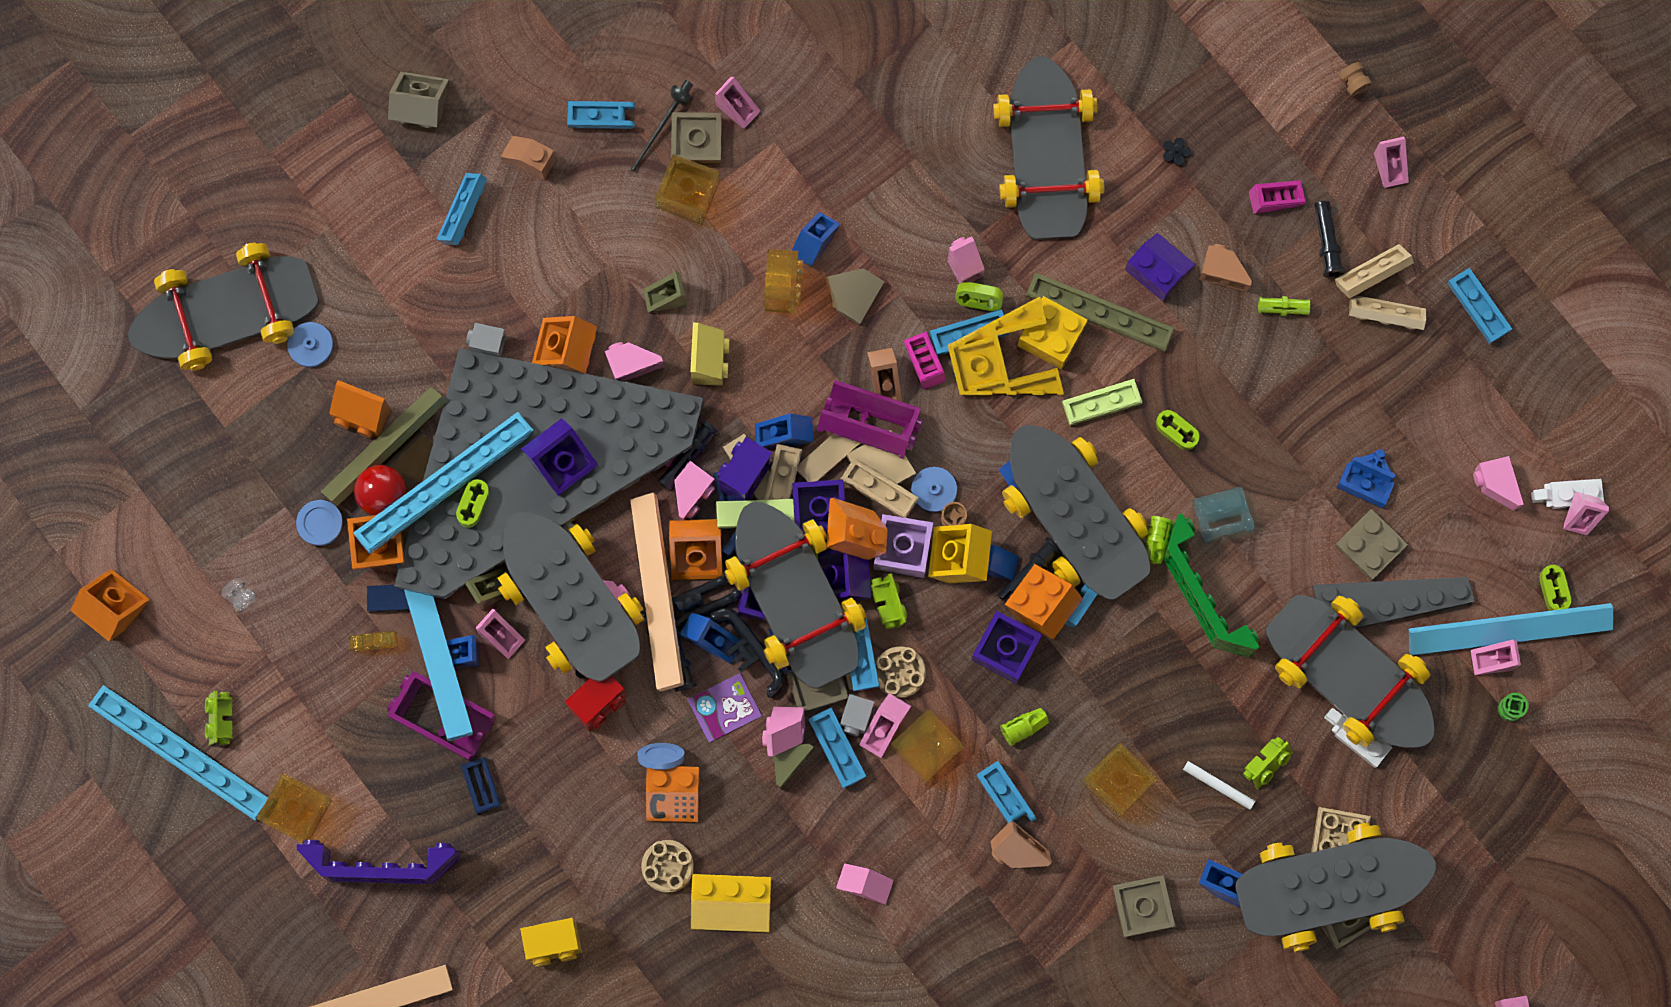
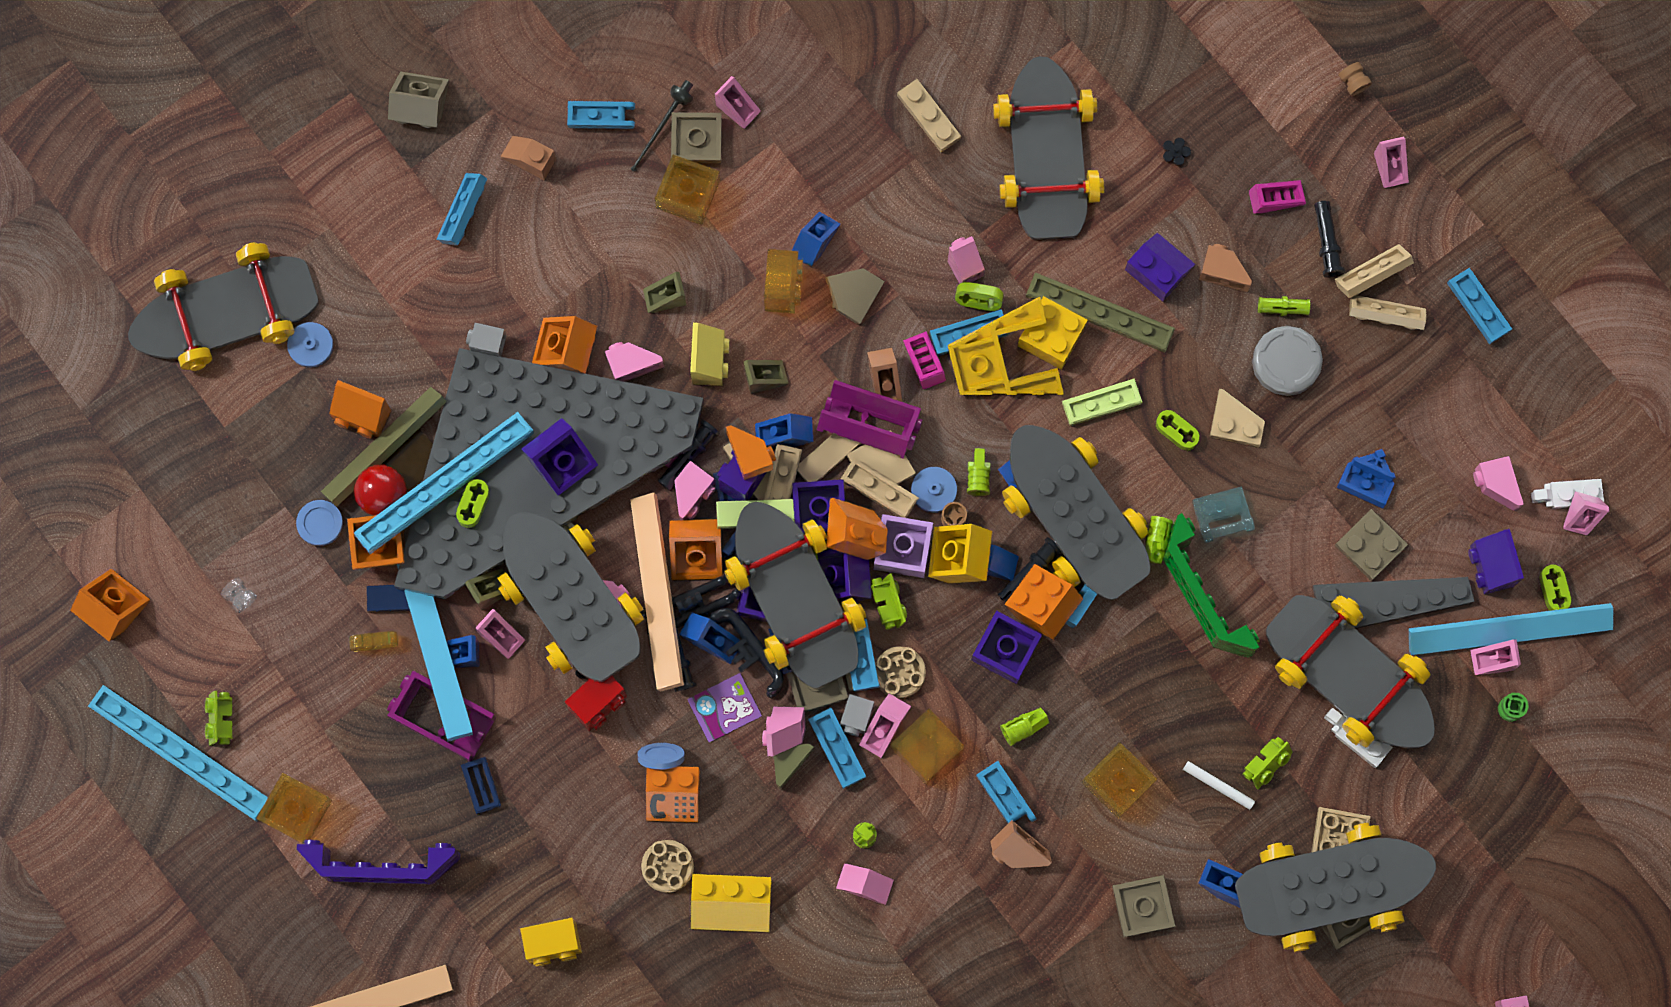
none -> orange slope [726,425,776,480]
none -> olive slope [744,360,788,394]
none -> lime hinge [853,822,877,849]
none -> tan plate [897,79,961,153]
none -> lime hinge [967,448,991,496]
none -> tan wing [1210,389,1265,447]
none -> light grey piece [1252,326,1323,396]
none -> dark purple slope [1468,529,1524,594]

